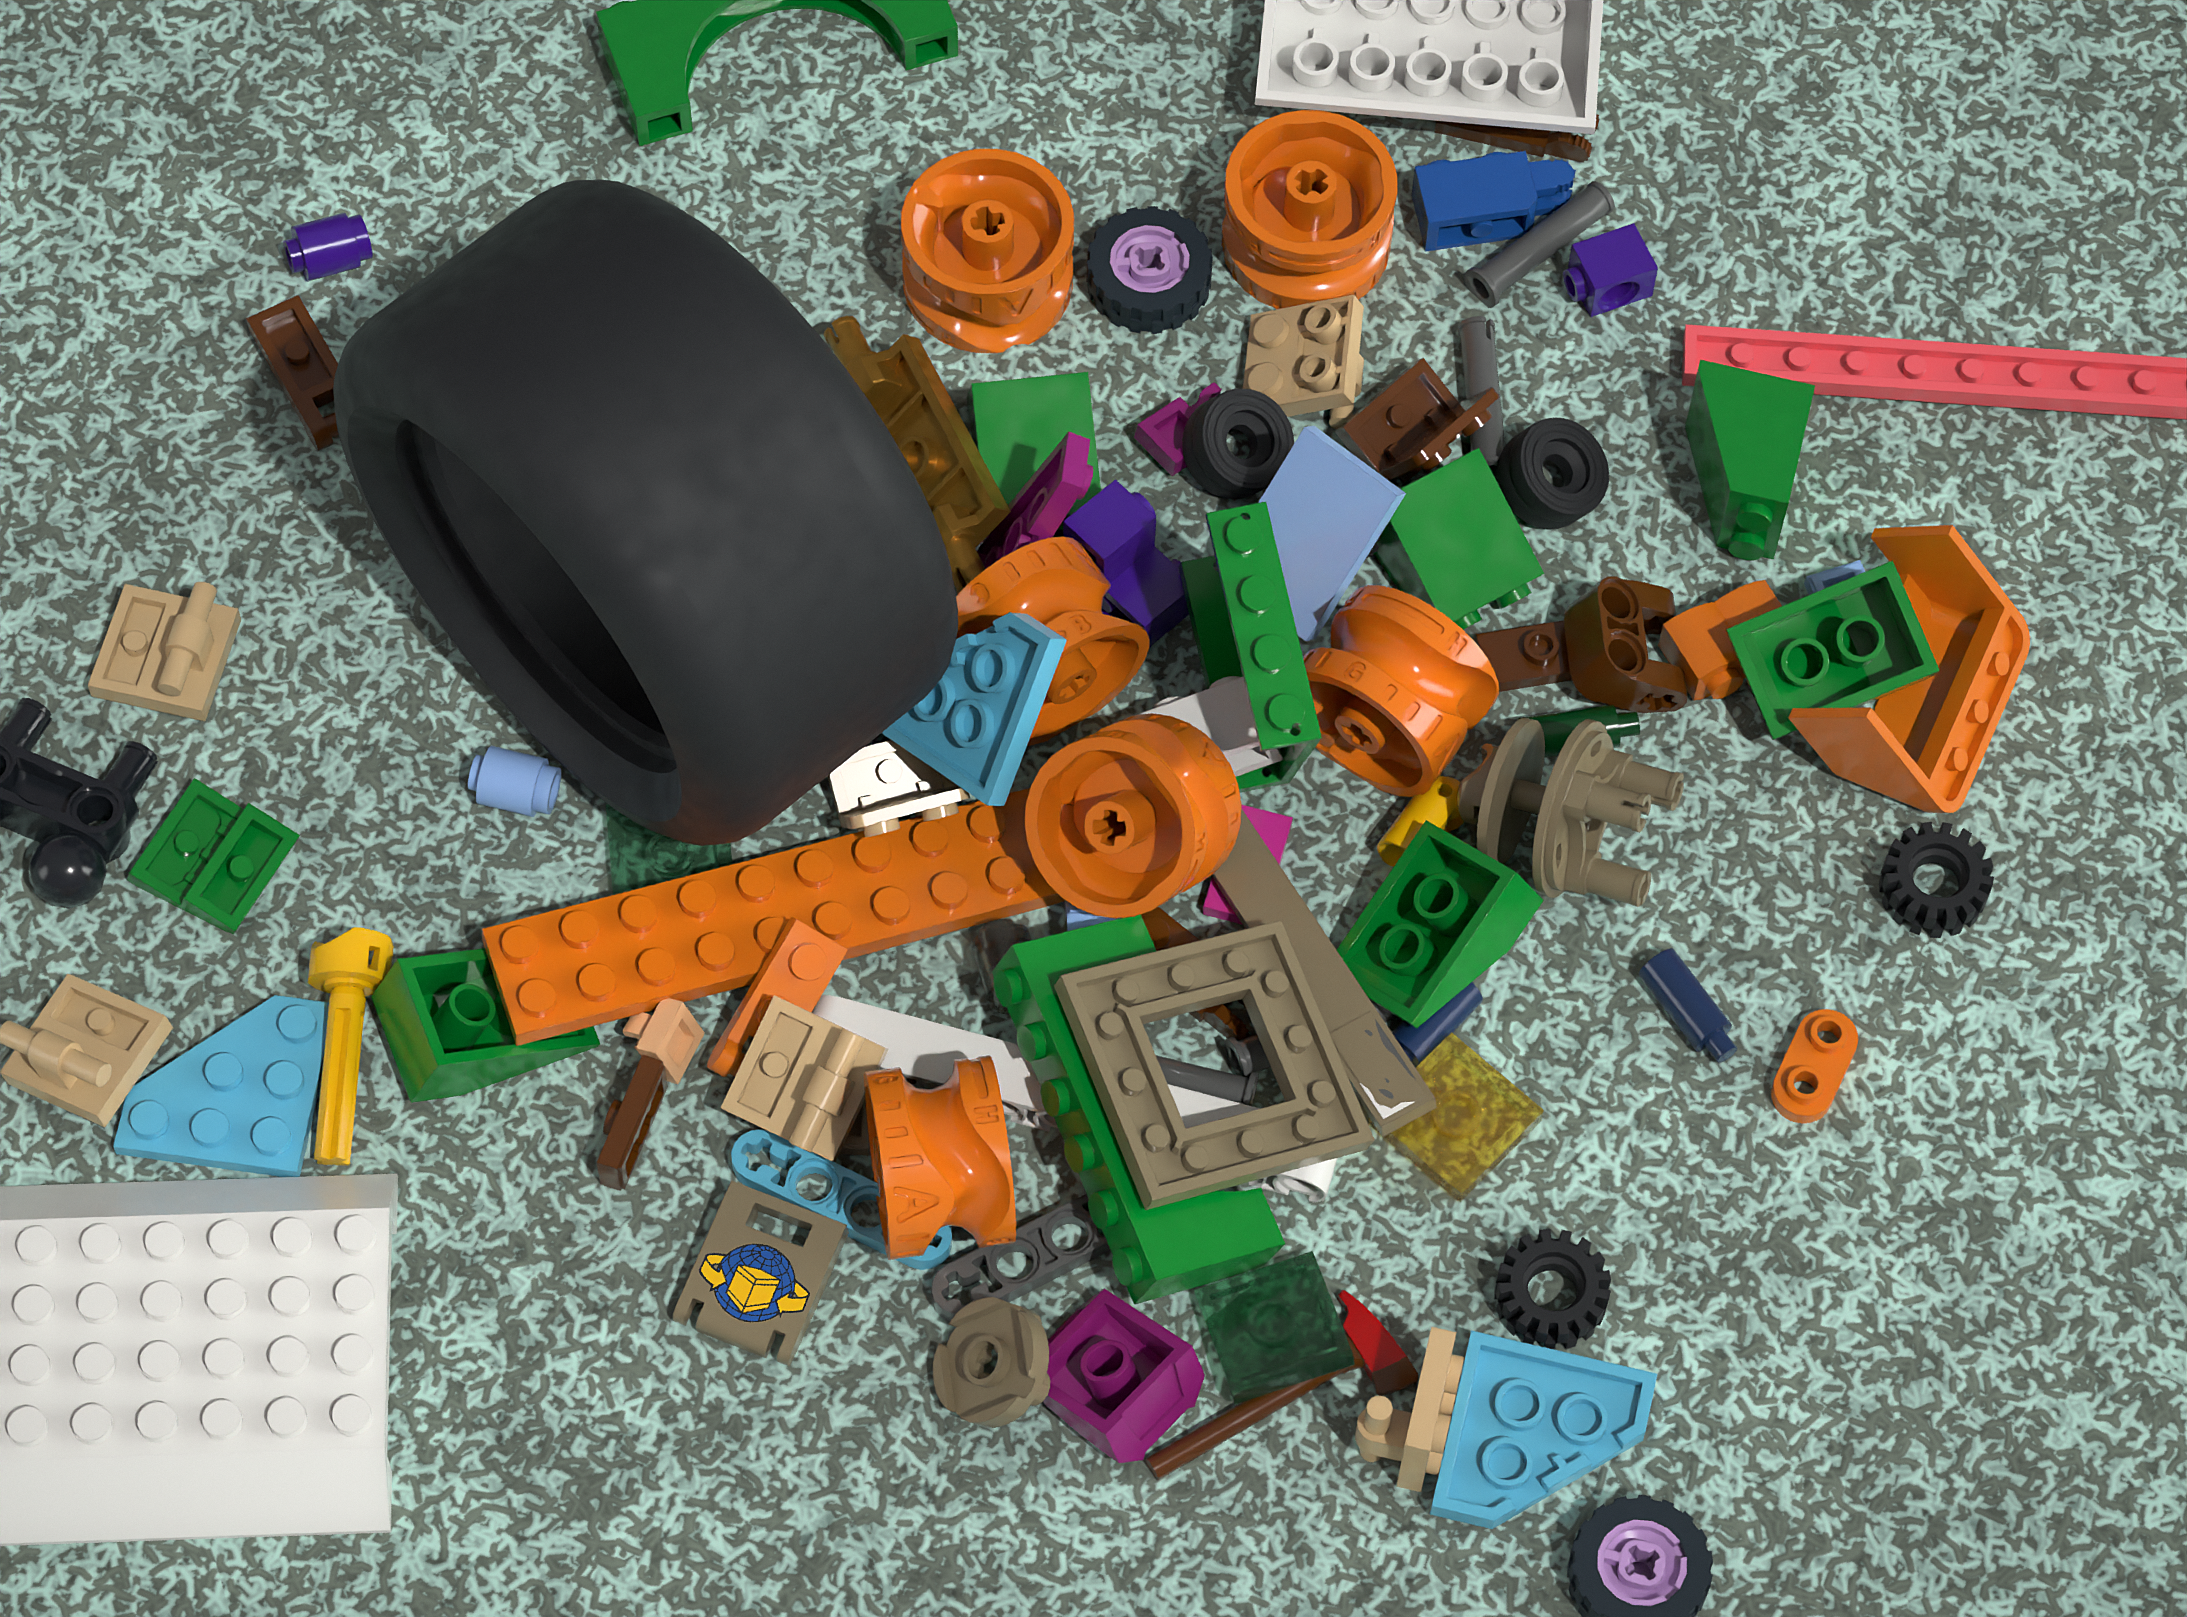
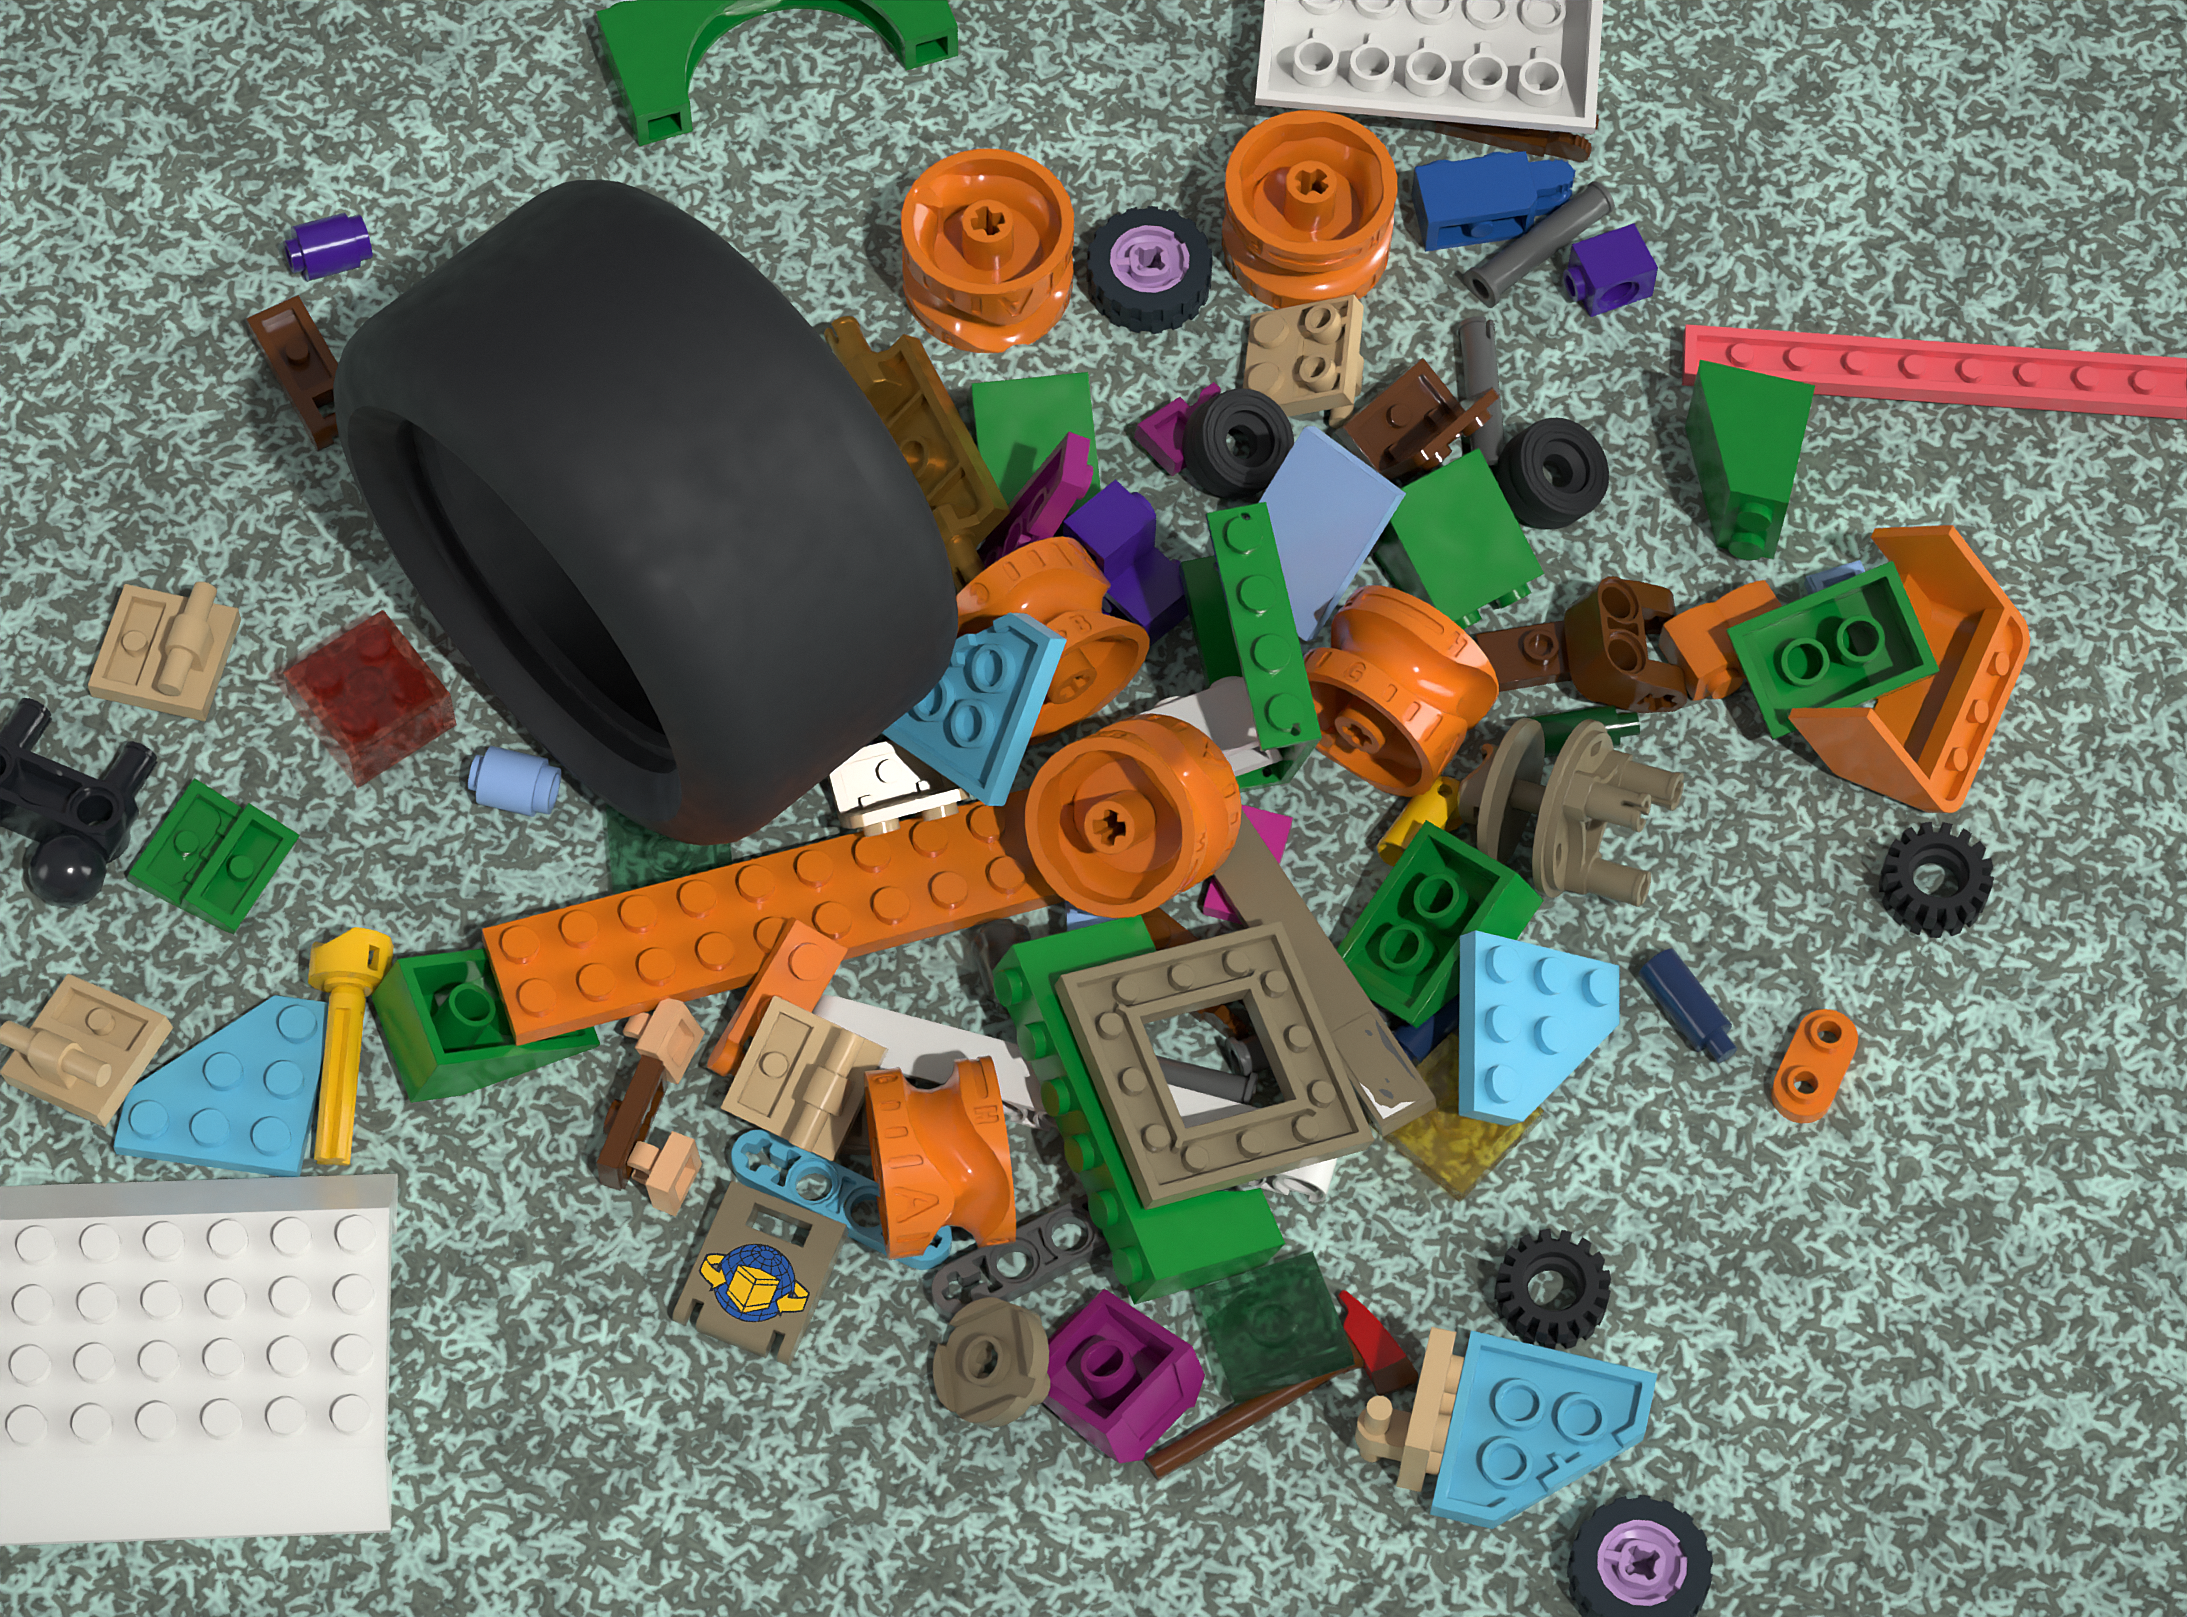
none -> clear red brick [283,610,457,789]
none -> light nougat tile [627,1131,702,1217]
none -> medium azure plate [1459,930,1619,1126]

